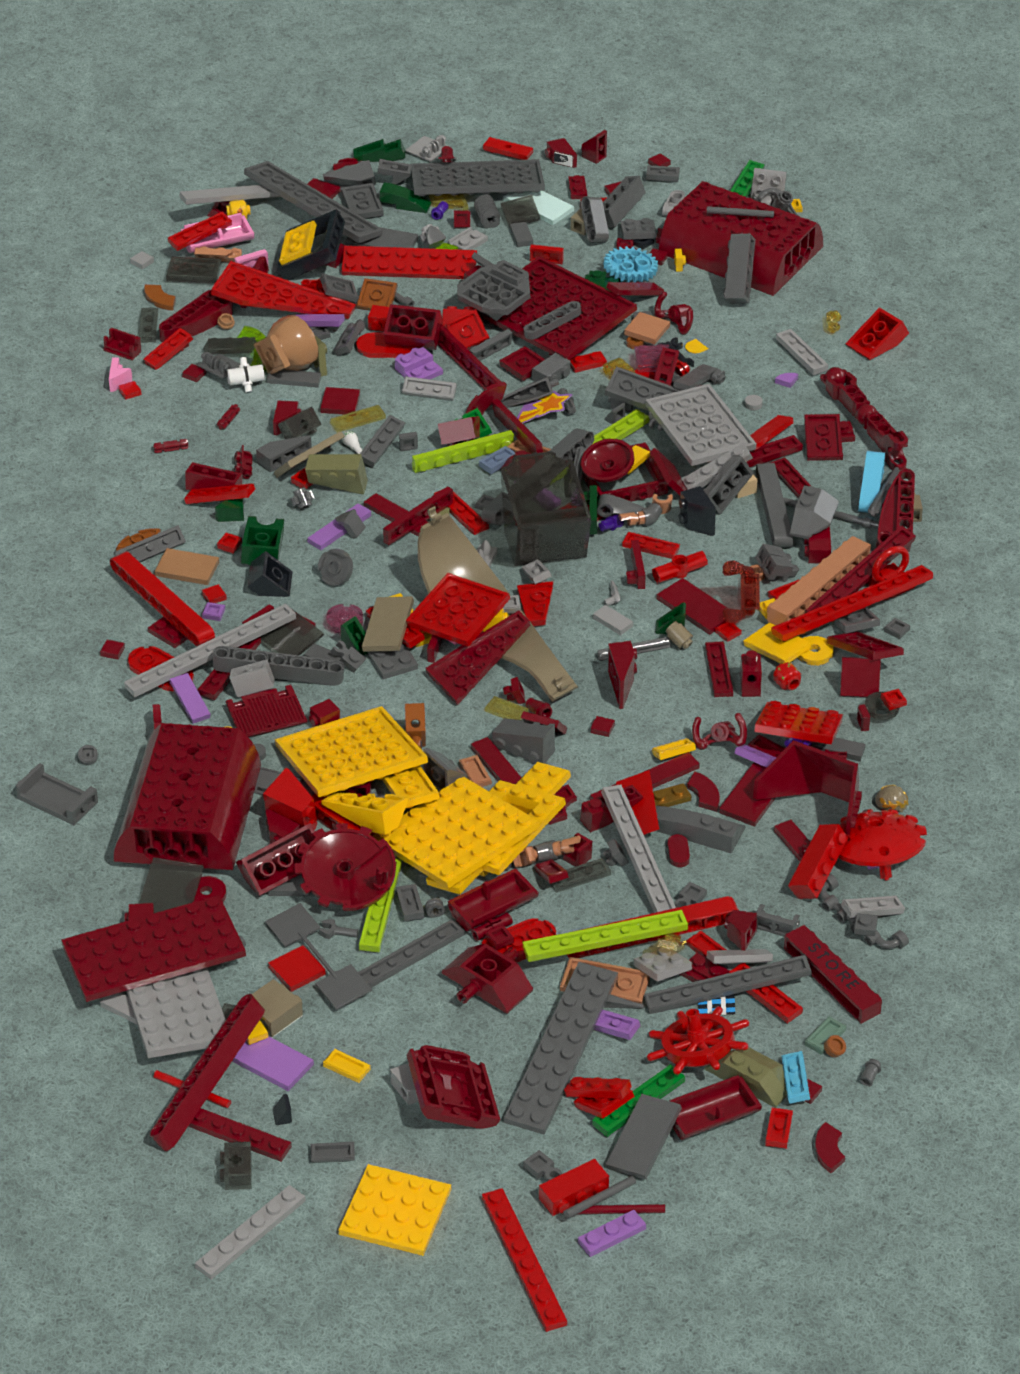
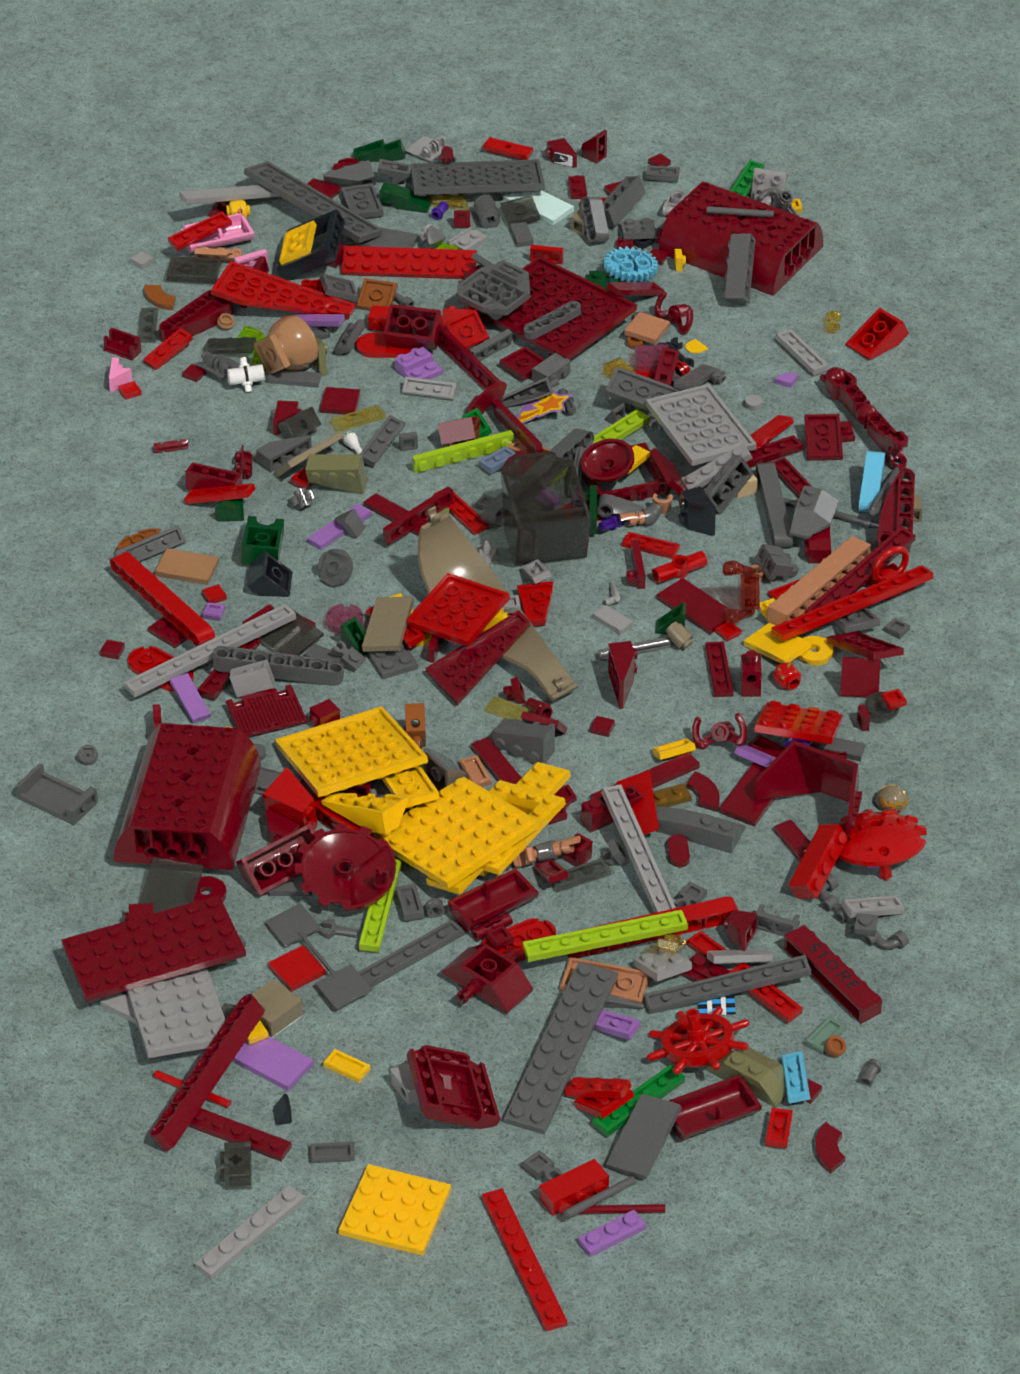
dark red axle [217,404,240,430] -> none
red plate [217,532,242,554] -> none
red plate [570,351,607,373] -> none

